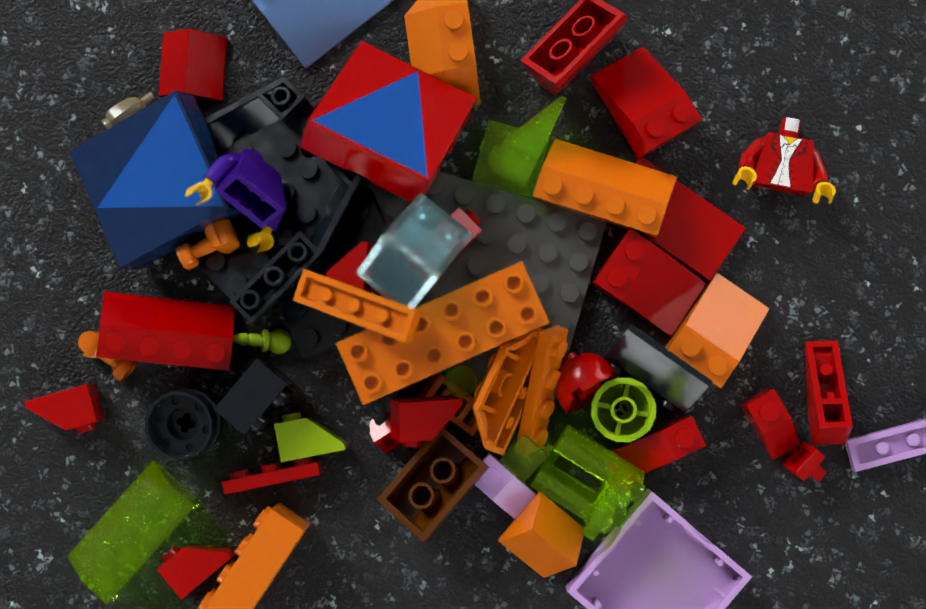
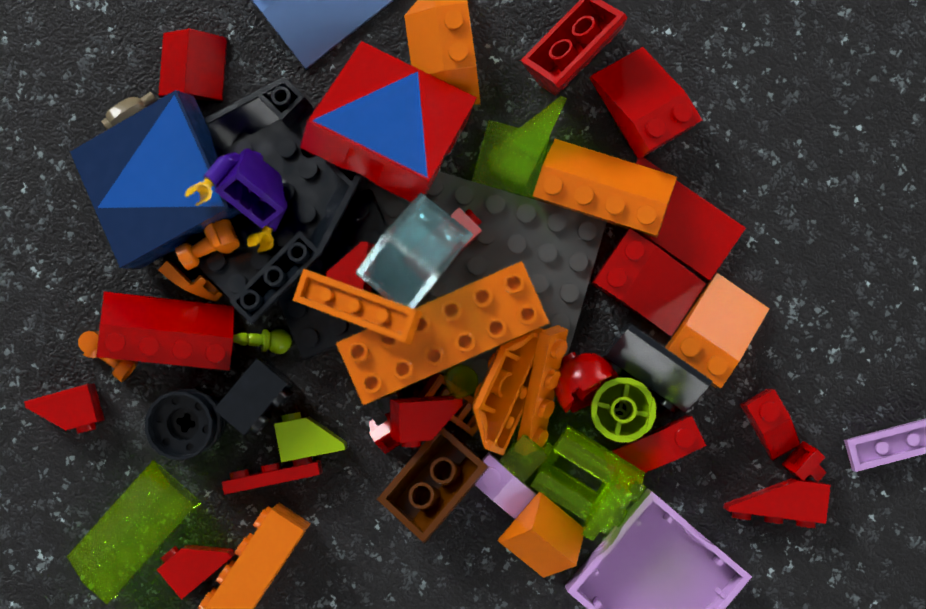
red torso [732,117,836,204] -> none
red slope [805,341,853,445] -> none
none -> orange slope [158,261,223,302]
none -> red slope [723,478,831,528]

